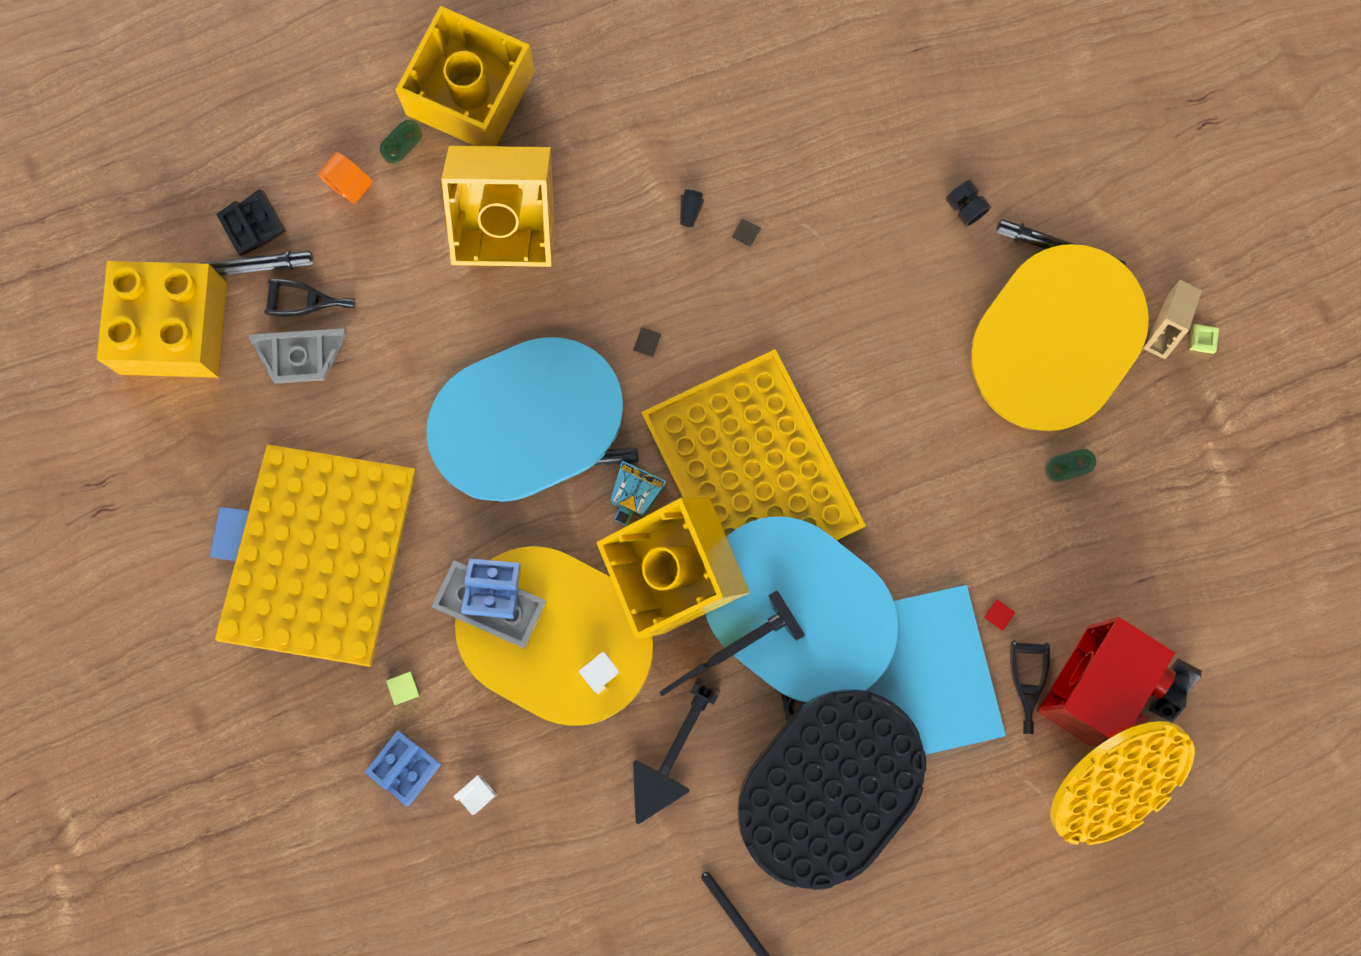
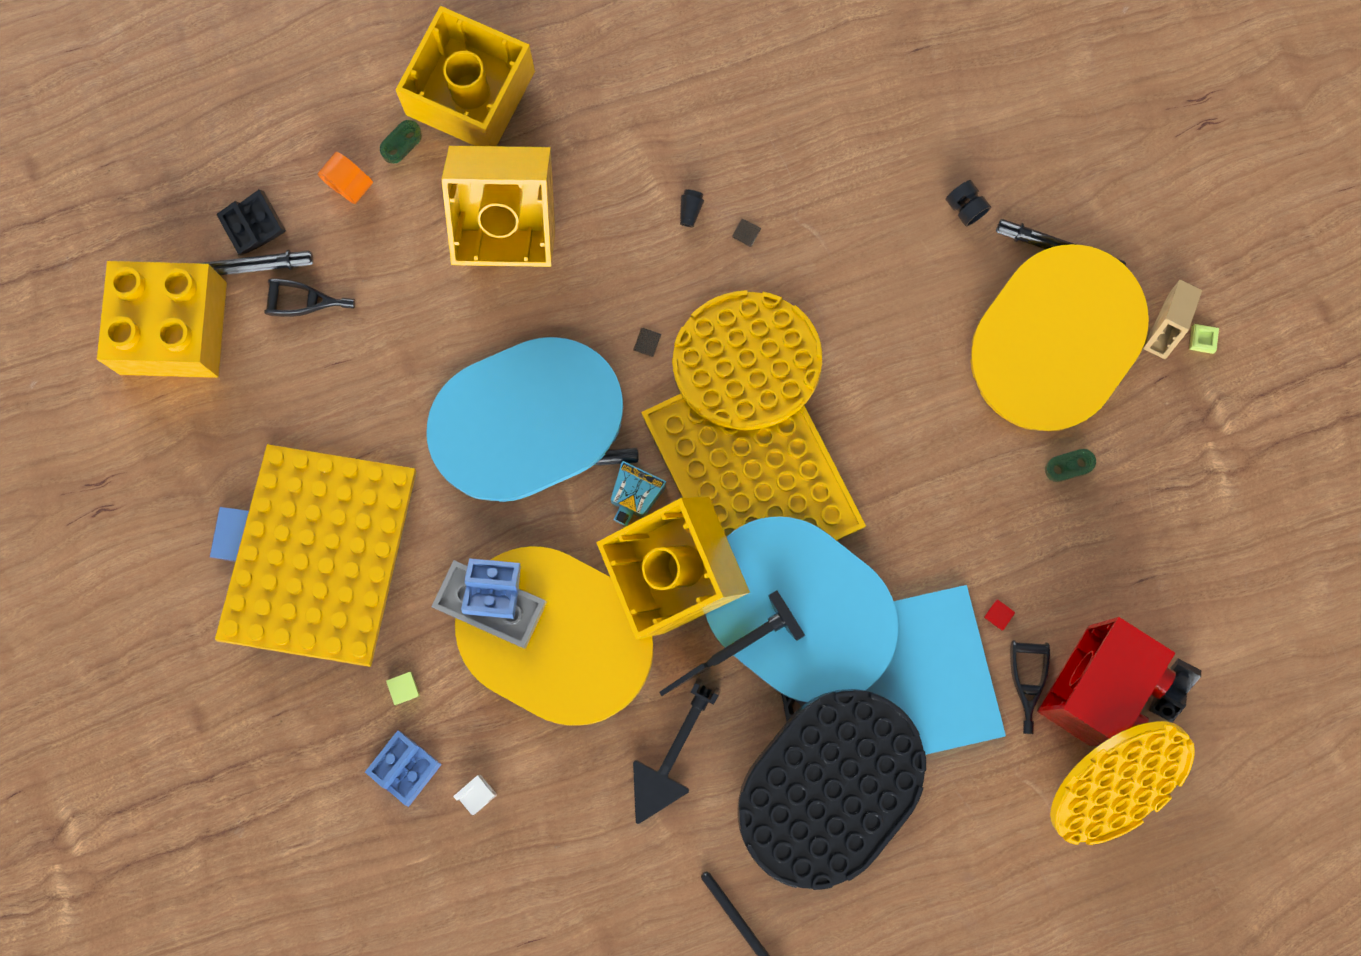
light grey wing [249,328,347,384] -> none
white panel [579,651,619,694] -> none
none -> yellow tile [672,290,822,430]

